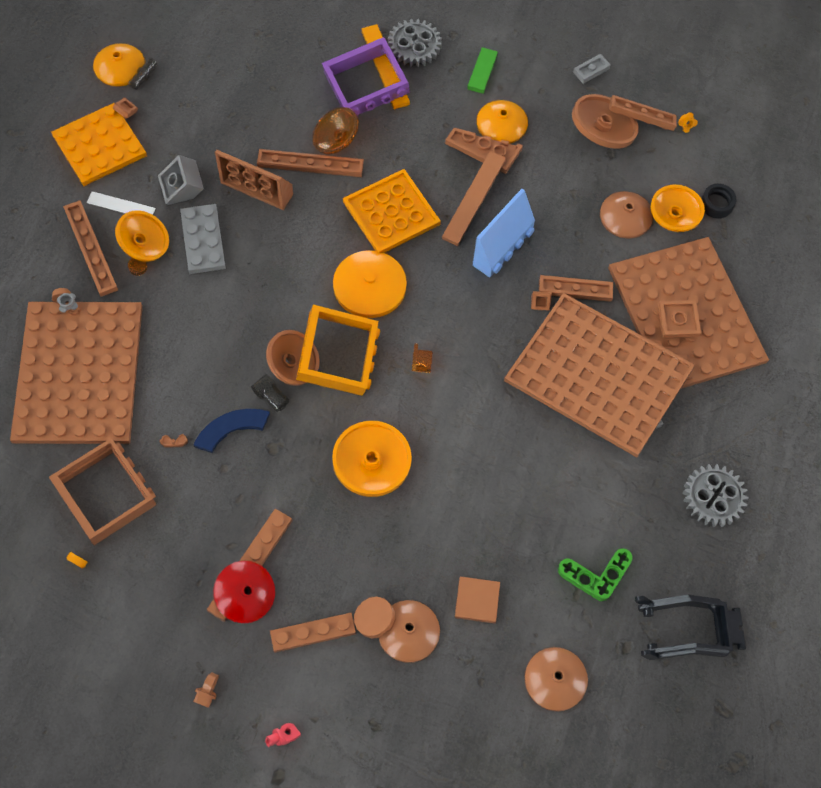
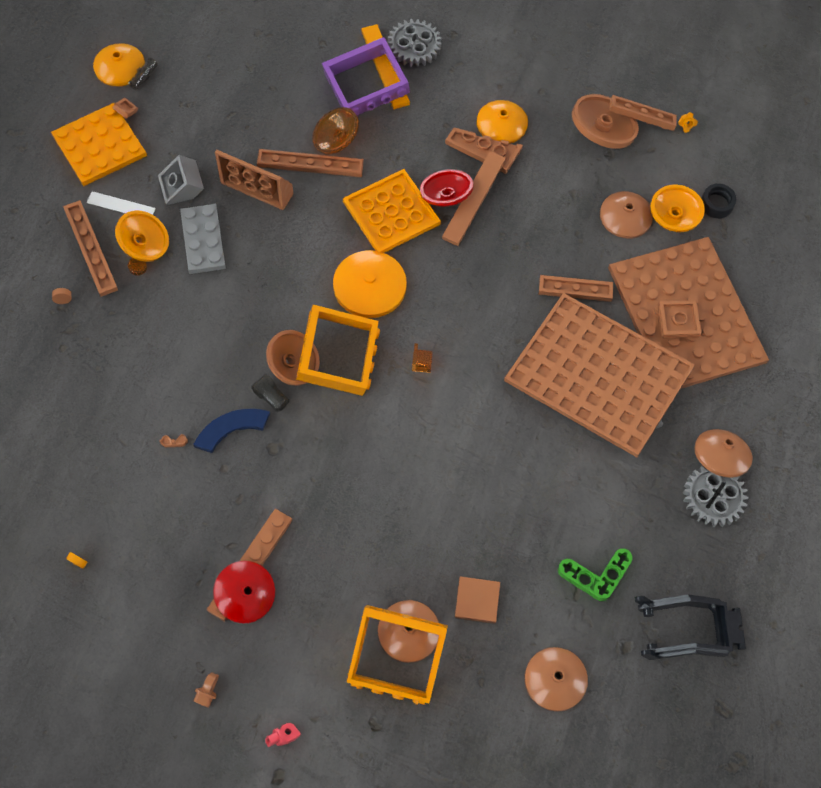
nougat plate [10,302,142,444] -> none
nougat window [49,438,156,545] -> none
light grey plate [57,293,78,313] -> none
nougat plate [270,613,356,653] -> none
light orange dish [332,421,412,497] -> none
nougat tile [354,597,395,639] -> none
bright green tile [467,47,498,94] -> none
light blue slope [472,189,535,278] -> none
nougat slope [531,291,552,311] -> none
light grey plate [573,54,611,84] -> none
none -> light orange window [347,605,448,705]
none -> red dish [420,169,473,207]
none -> nougat dish [694,429,753,477]

